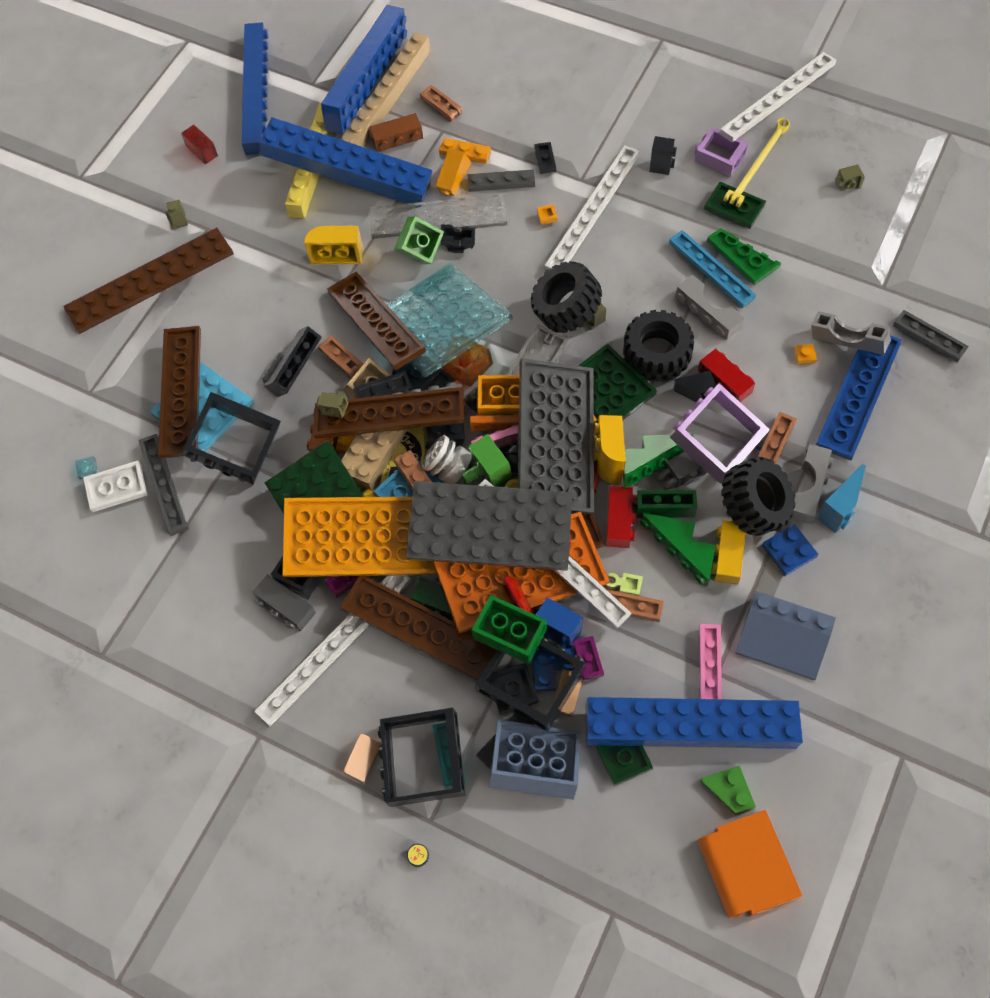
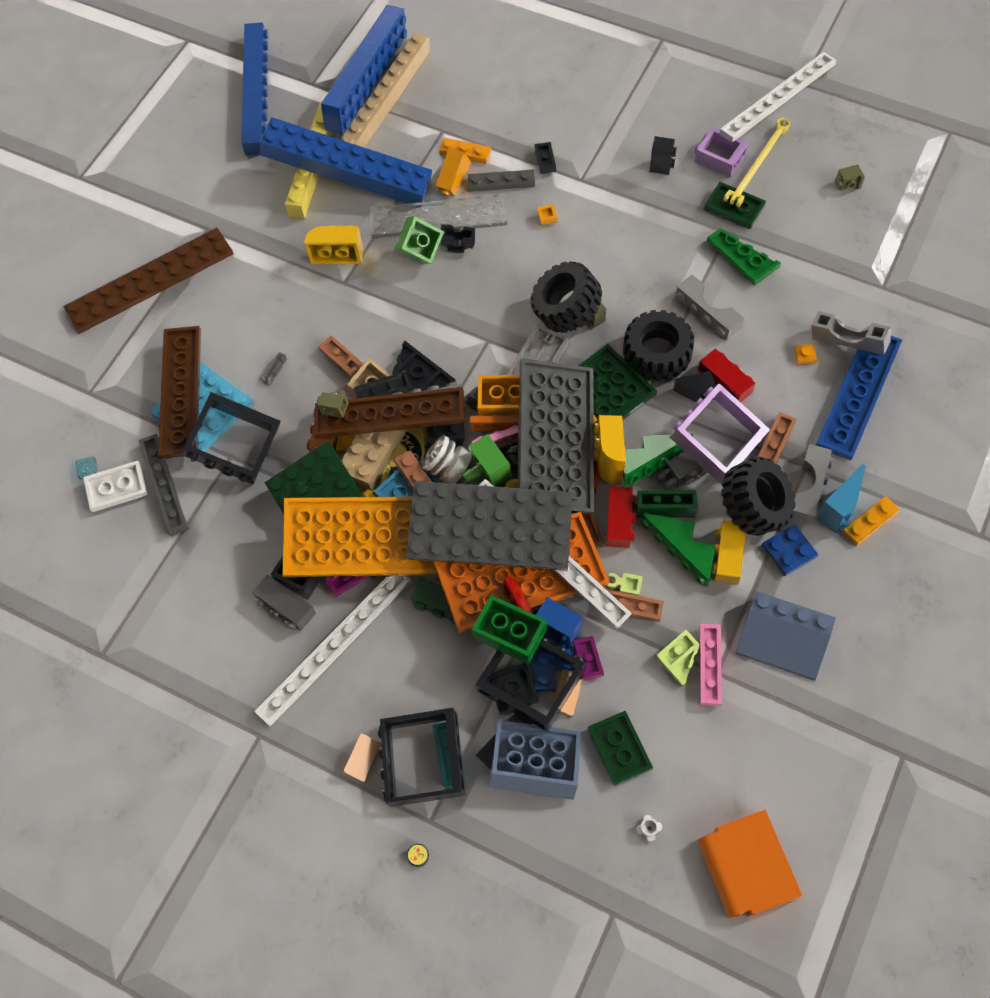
olive brick [165,199,188,229] -> none
clear red brick [181,124,218,165] -> none
black brick [264,326,322,397] -> none
reddish brown plate [327,271,427,371] -> none
reddish brown plate [340,575,497,681] -> none
dark orange brick [369,113,423,152] -> none
clear light blue plate [387,263,513,377] -> none
nougat plate [420,85,463,122] -> none
clear orange brick [439,335,494,387] -> none
white plate [545,145,640,271] -> none
blue brick [585,697,803,749] -> none
dark azure plate [669,230,756,308] -> none
bright green wing [700,766,756,815] -> none
dark grey plate [893,310,969,363] -> none
none -> white plate [636,815,662,842]
none -> yellowish green wing [655,630,700,687]
none -> light orange plate [842,496,900,546]

